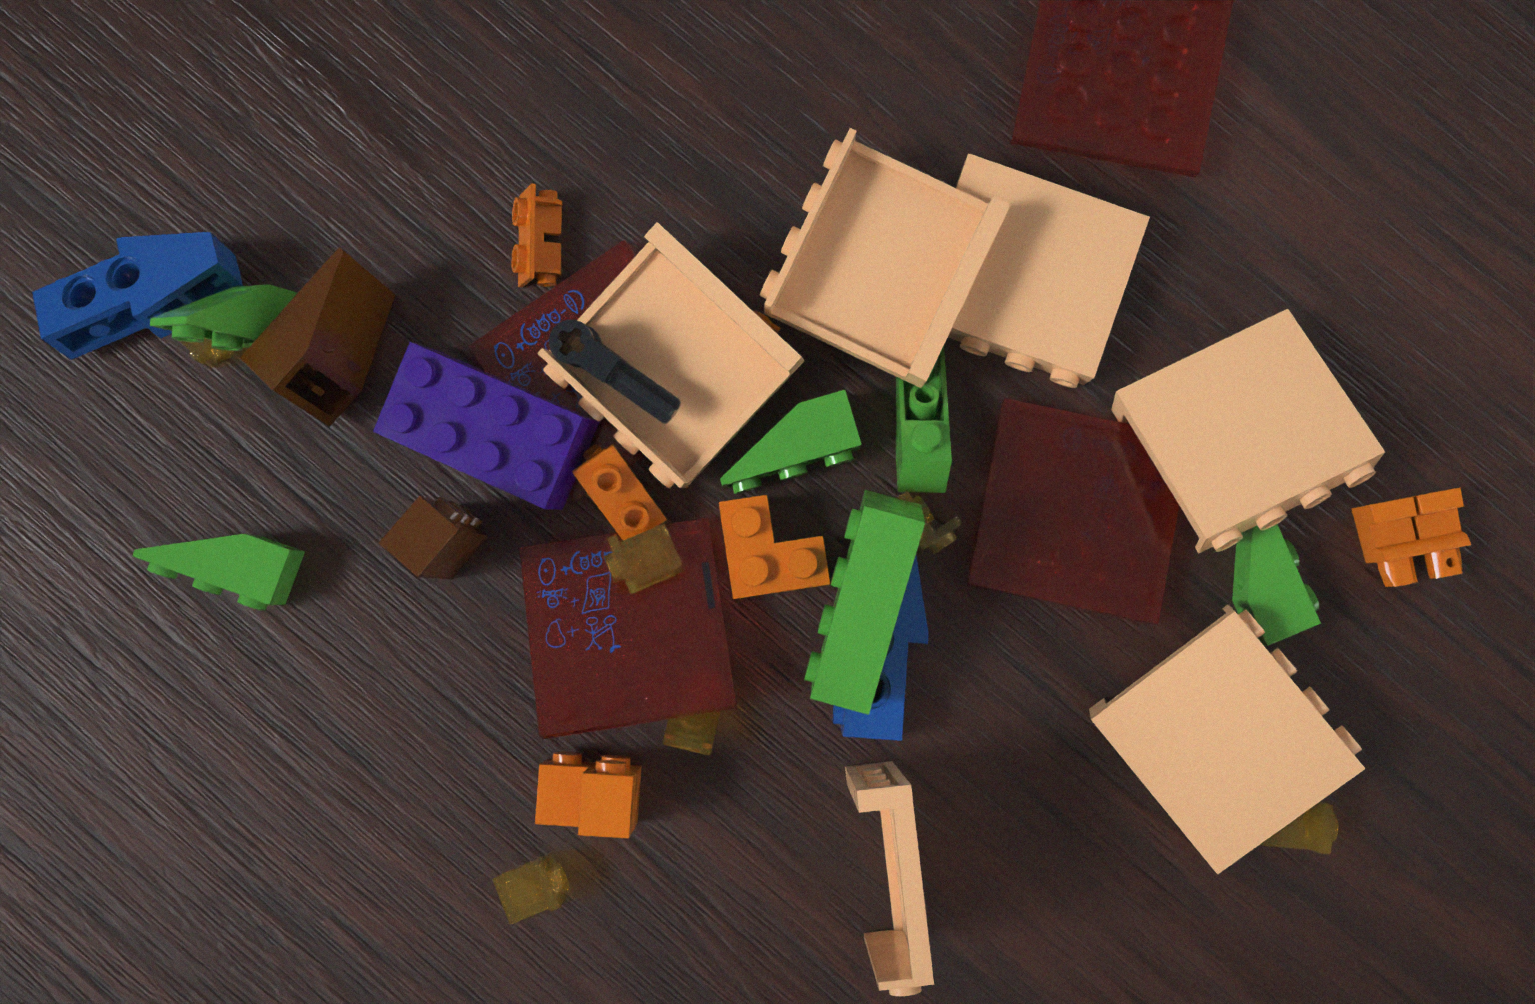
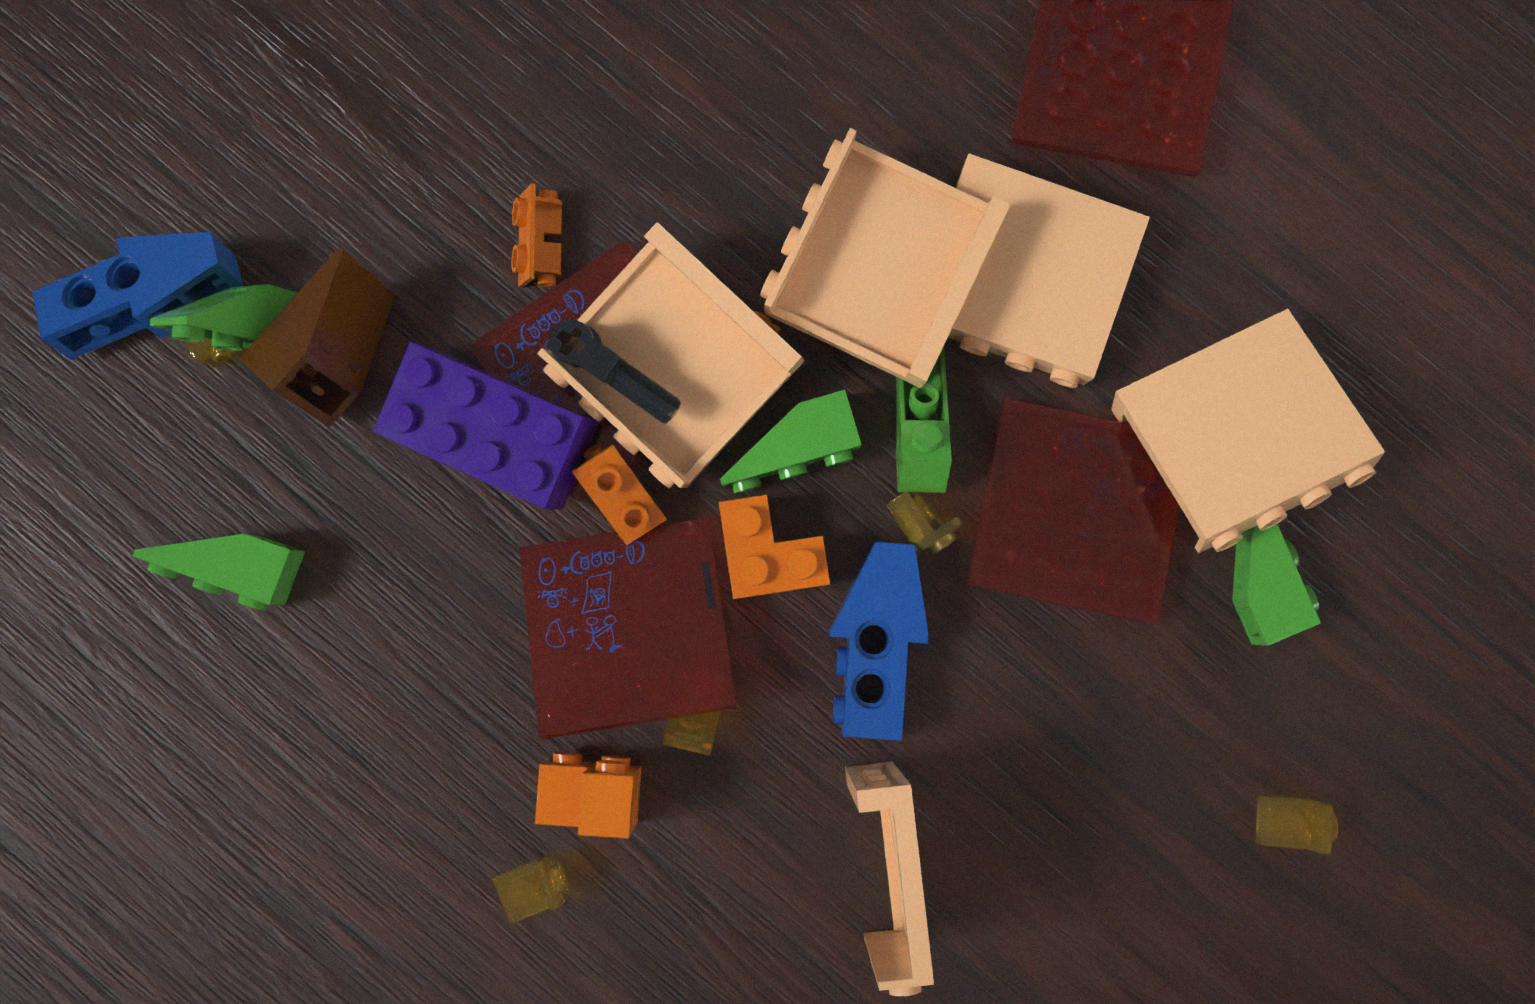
reddish brown brick [379,496,488,580] -> none
clear yellow bracket [604,524,684,594] -> none
bright green wedge [804,490,925,715] -> none
light nougat panel [1089,604,1365,874] -> none
orange hips [1351,488,1471,587] -> none

